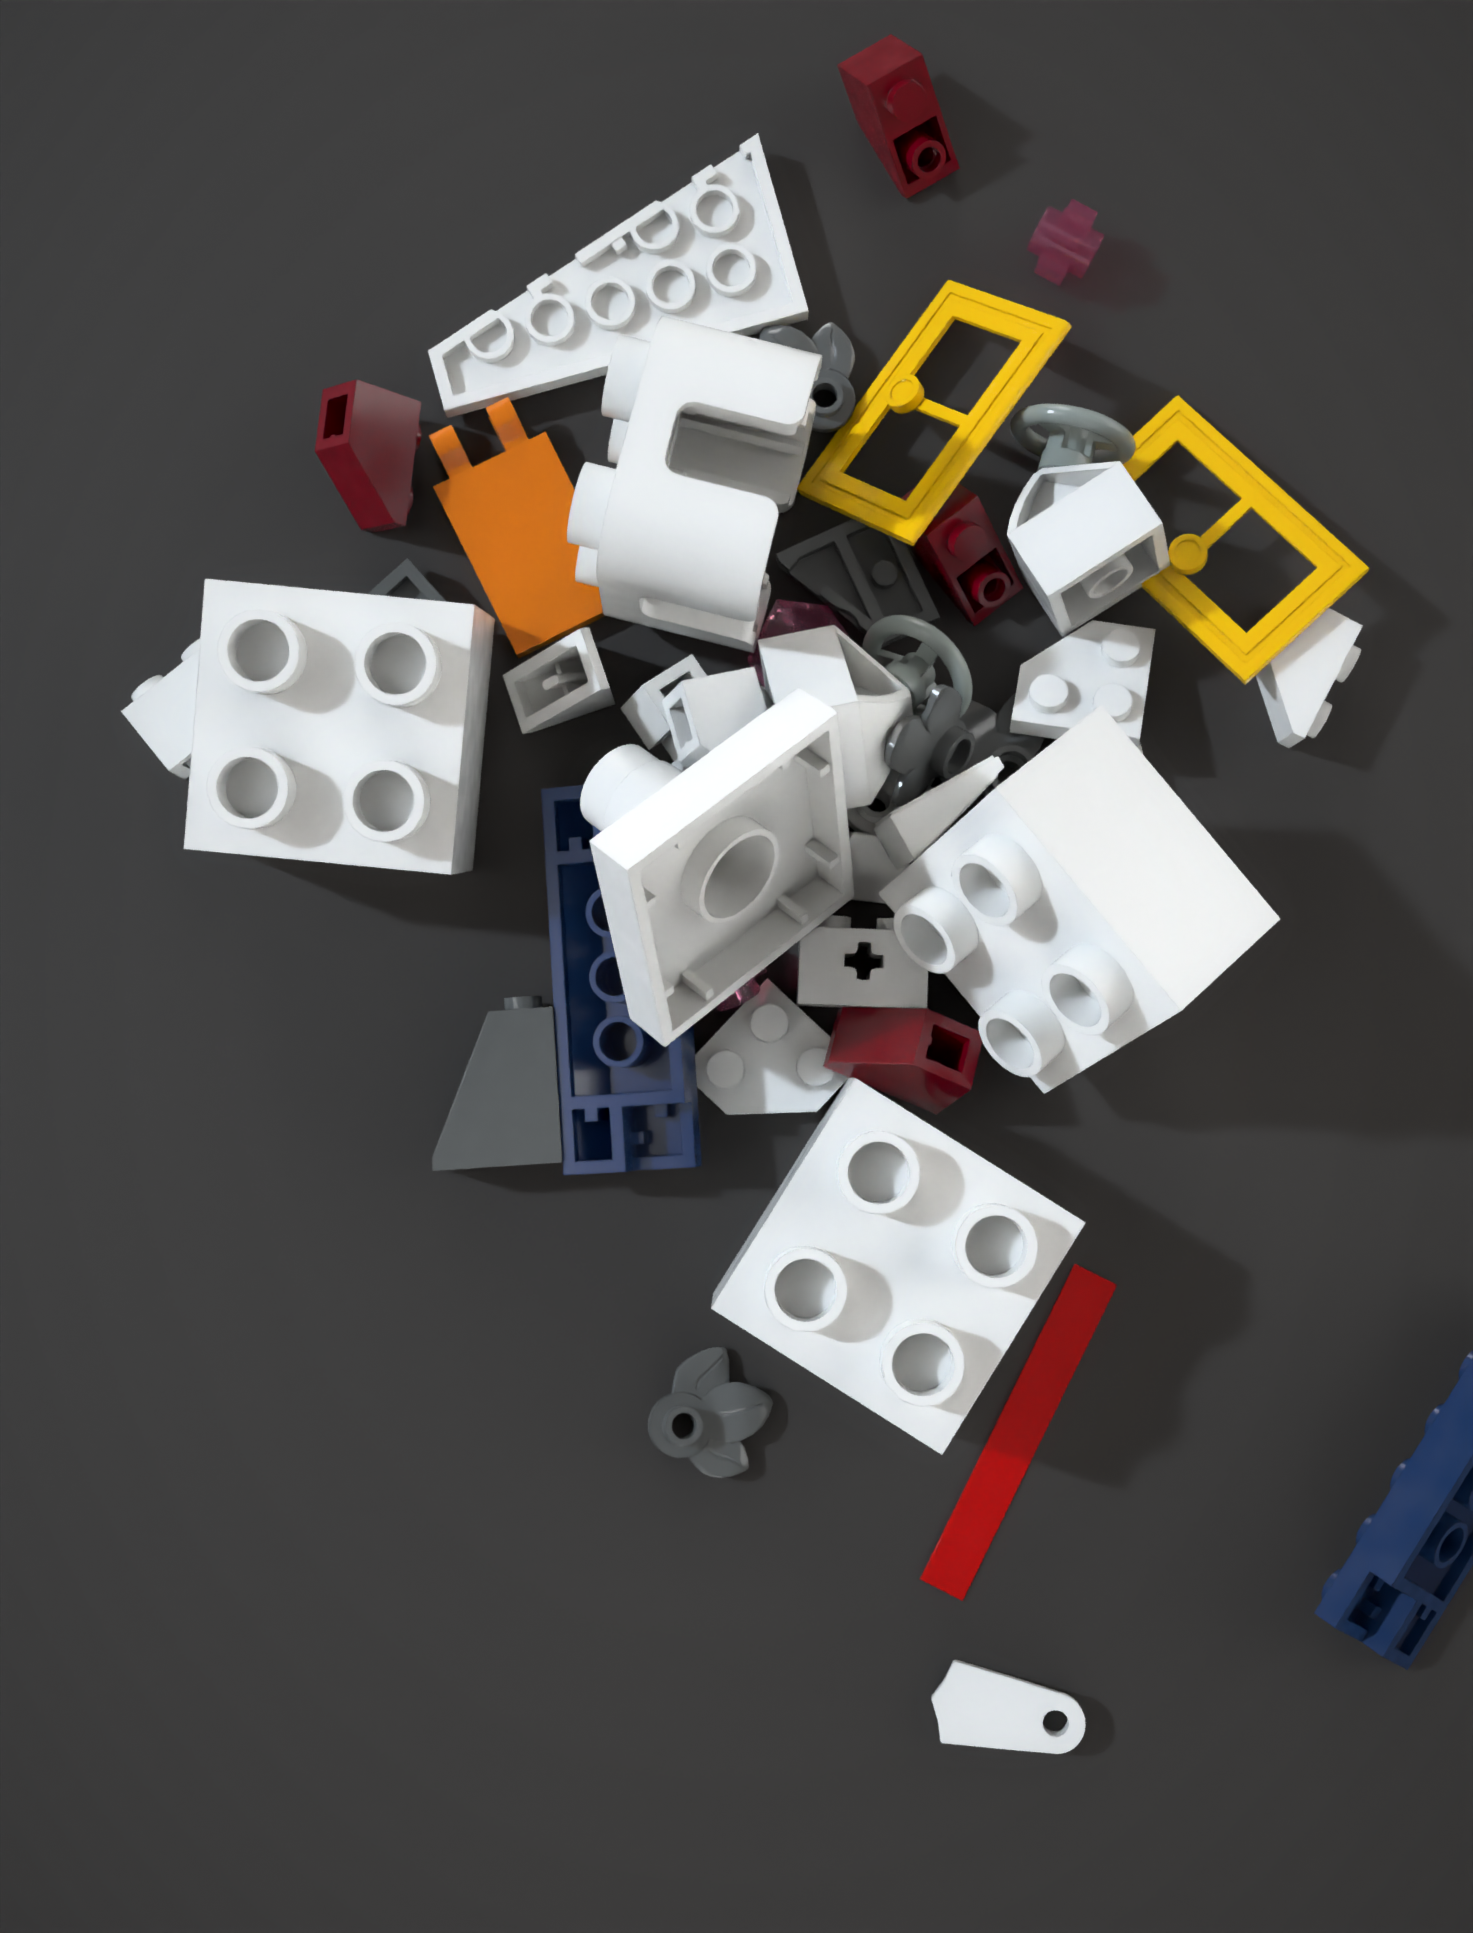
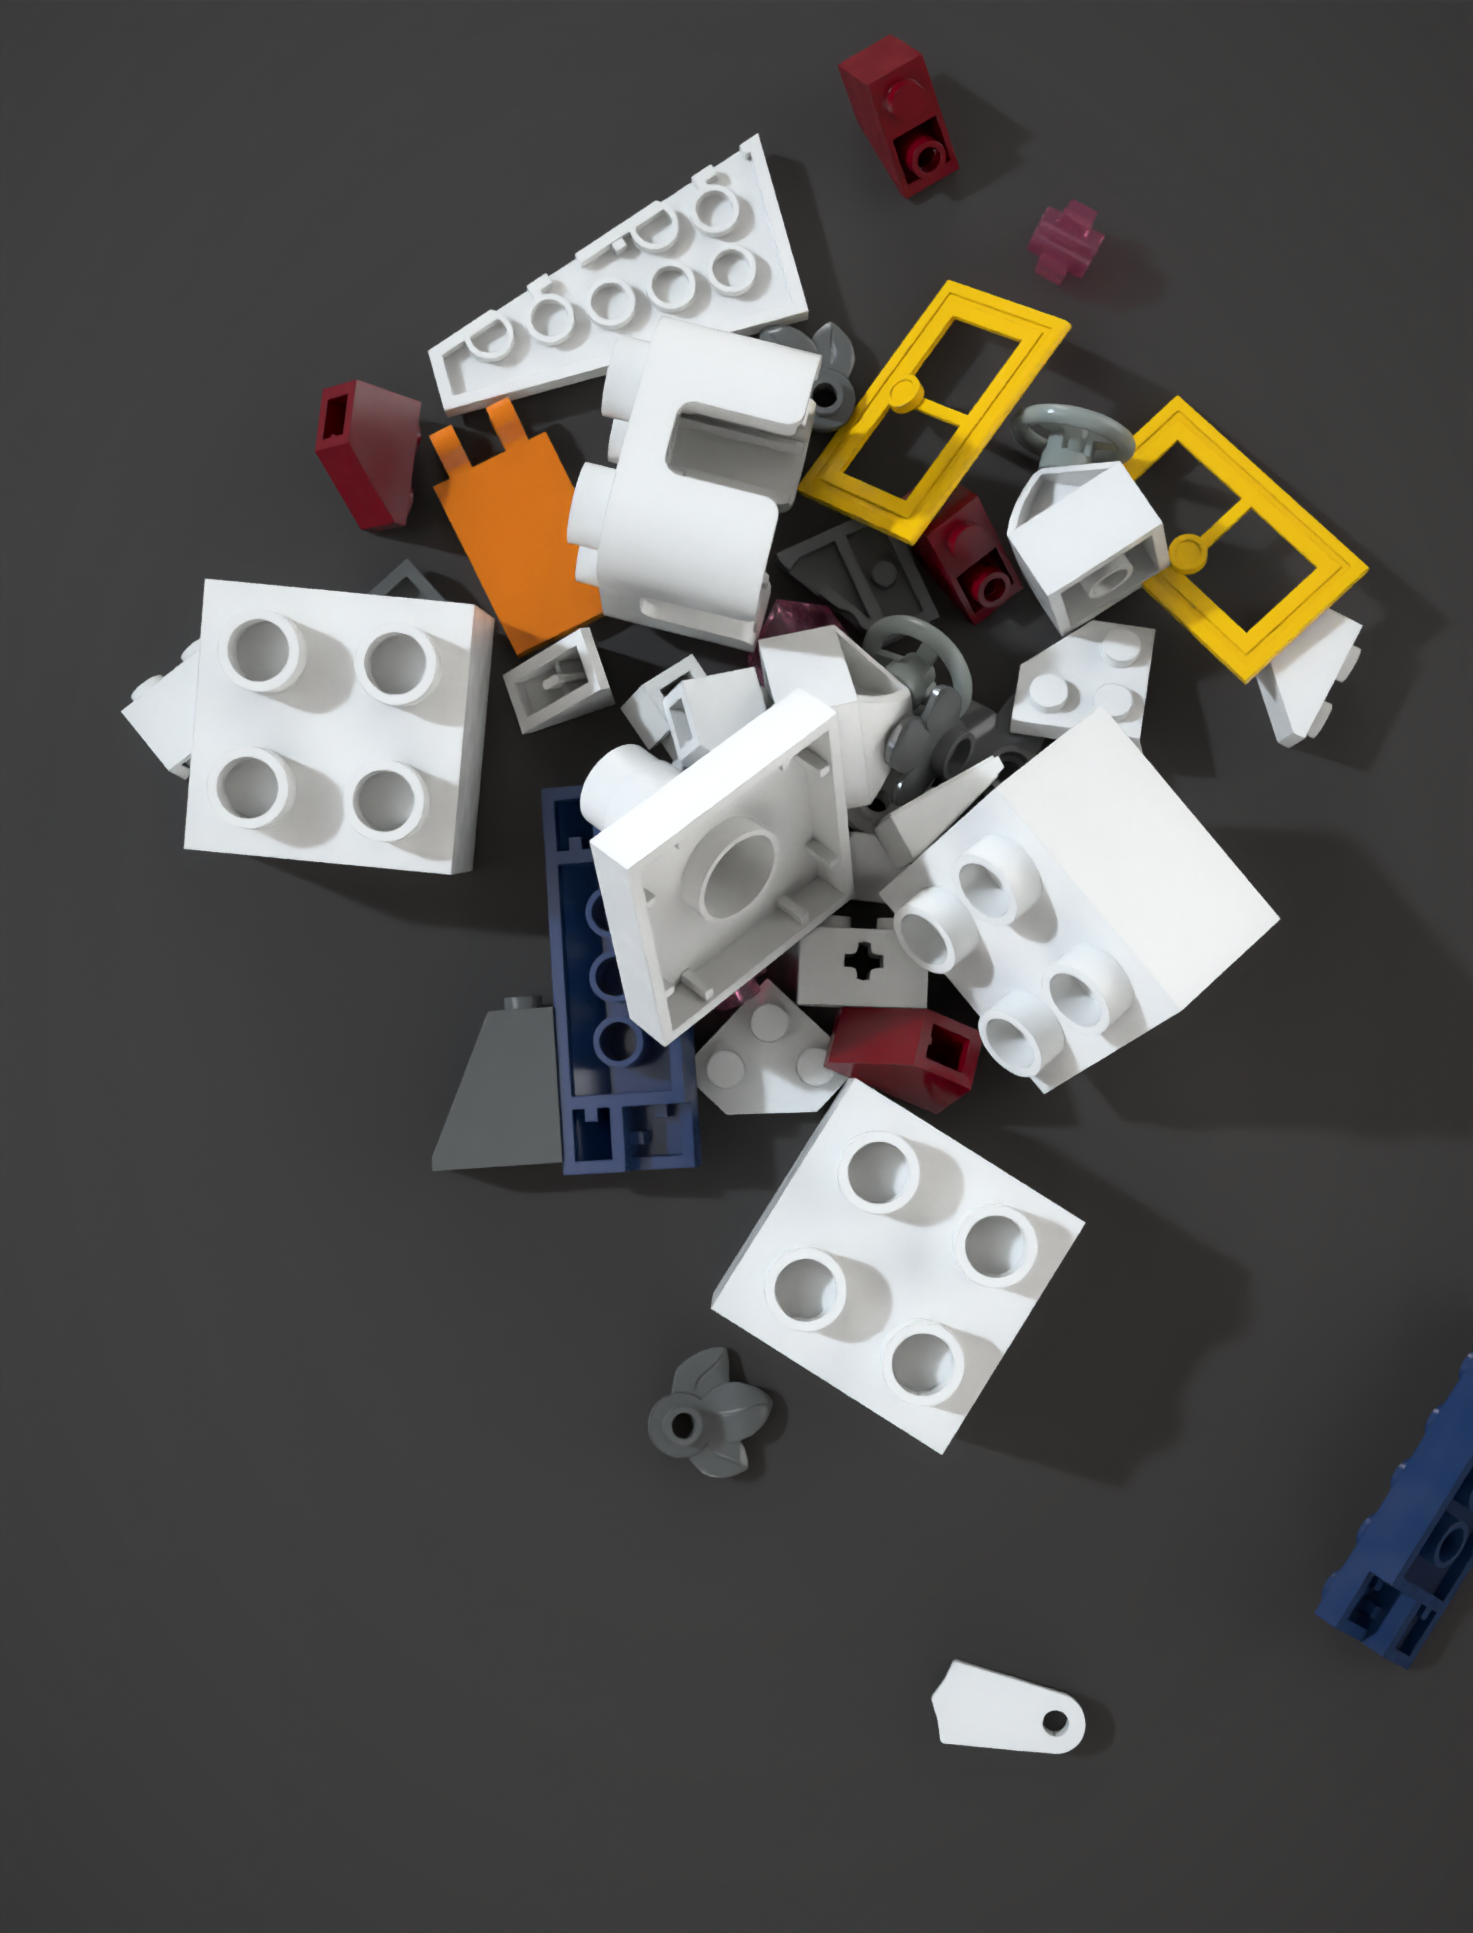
red sticker [920,1264,1117,1601] -> none

